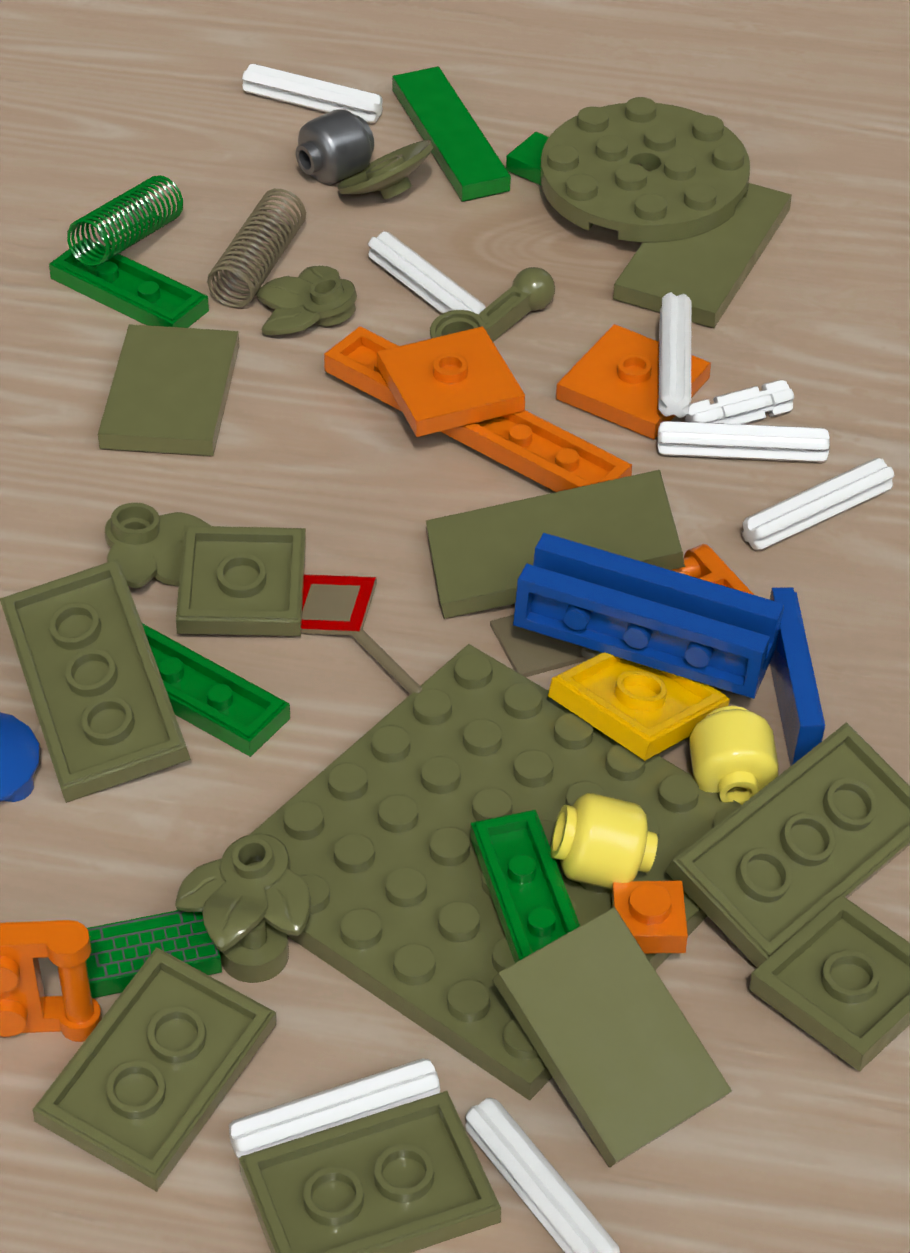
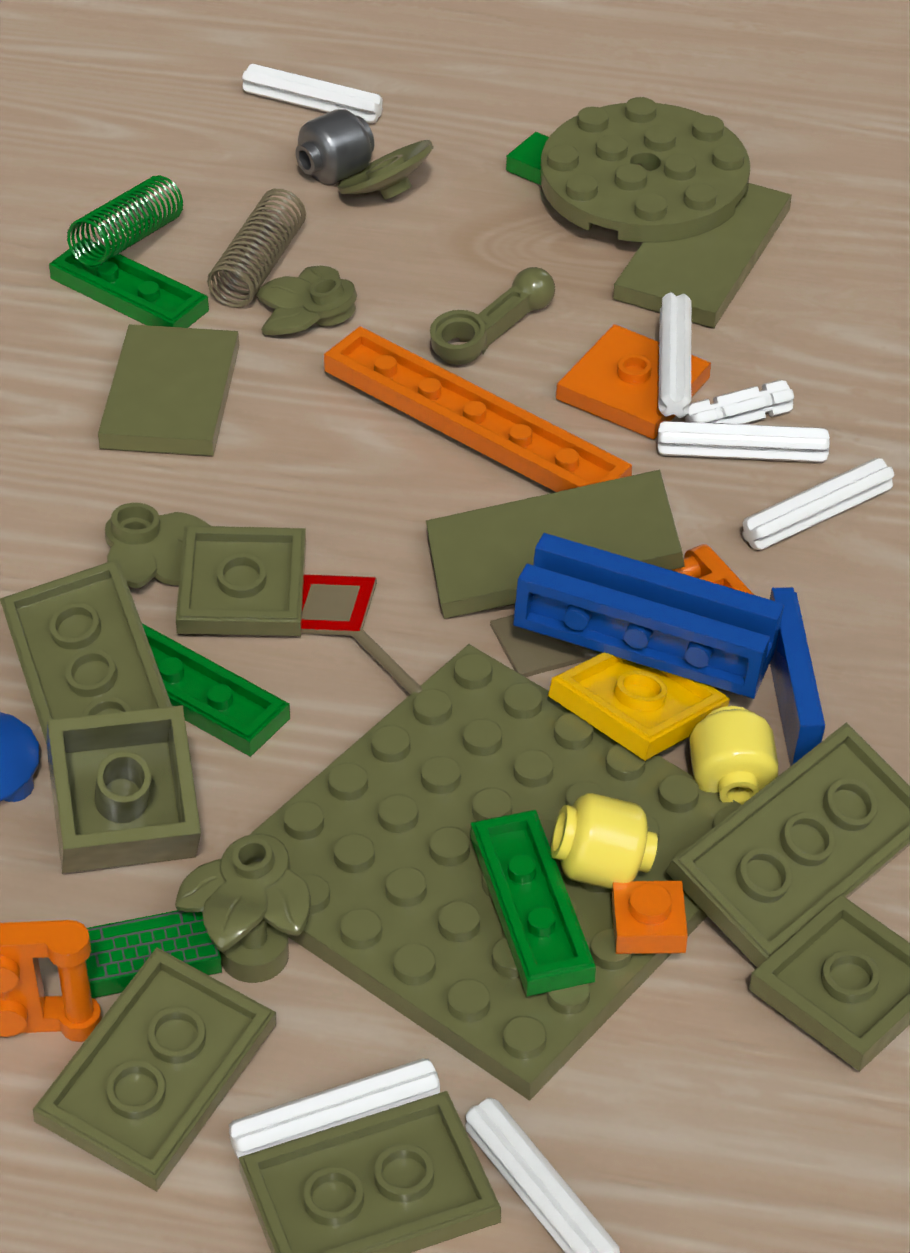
white axle [368,232,486,314] -> none
orange plate [377,326,525,437] -> none
green tile [392,66,511,201] -> none
olive tile [493,907,732,1168] -> none
none -> olive brick [47,705,201,874]

